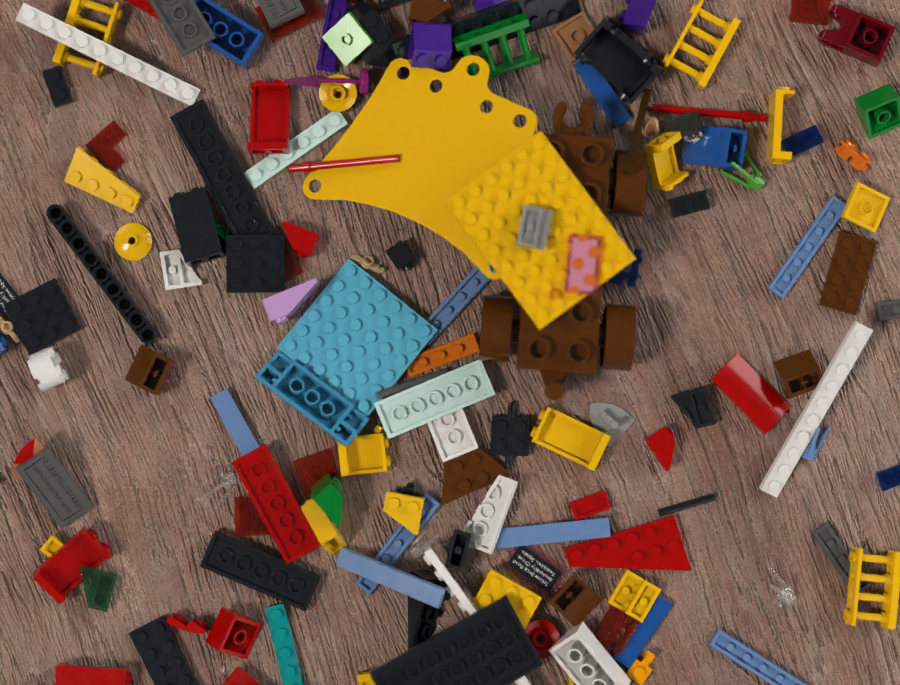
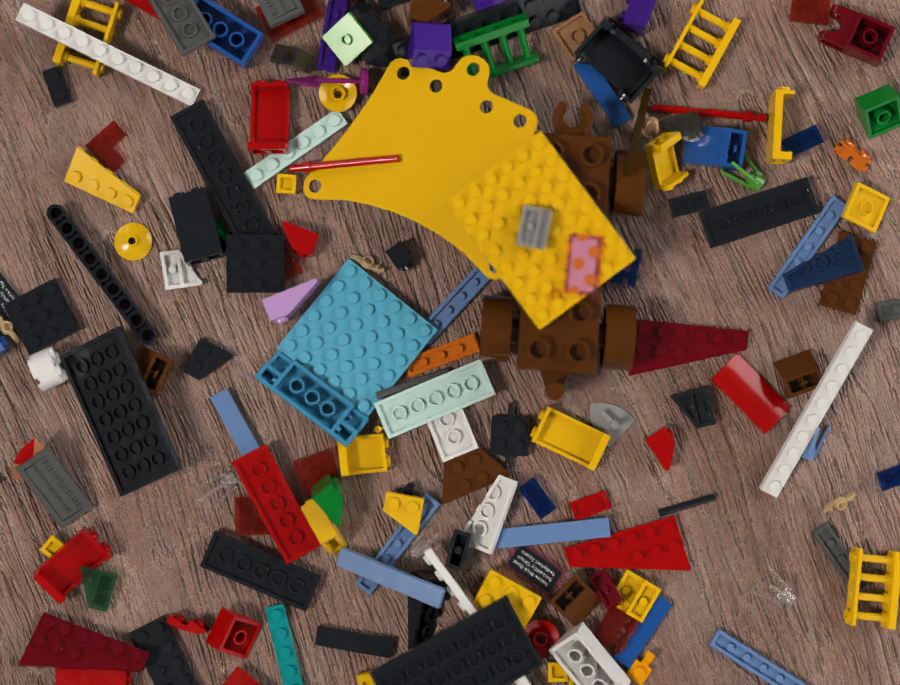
none -> dark red wing [18,612,150,672]
none -> black plate [59,326,183,497]
none -> black wing [183,338,234,380]
none -> clear smoke slope [270,44,316,74]
none -> yellow plate [276,174,297,195]
none -> black tile [315,625,394,658]
none -> clear blue plate [518,477,556,519]
none -> yellow plate [548,662,568,682]
none -> dark red plate [588,568,625,611]
none -> dark red wing [628,319,749,376]
none -> black plate [698,177,820,249]
none -> dark blue wing [783,234,864,294]
none -> tan piece [823,491,856,513]

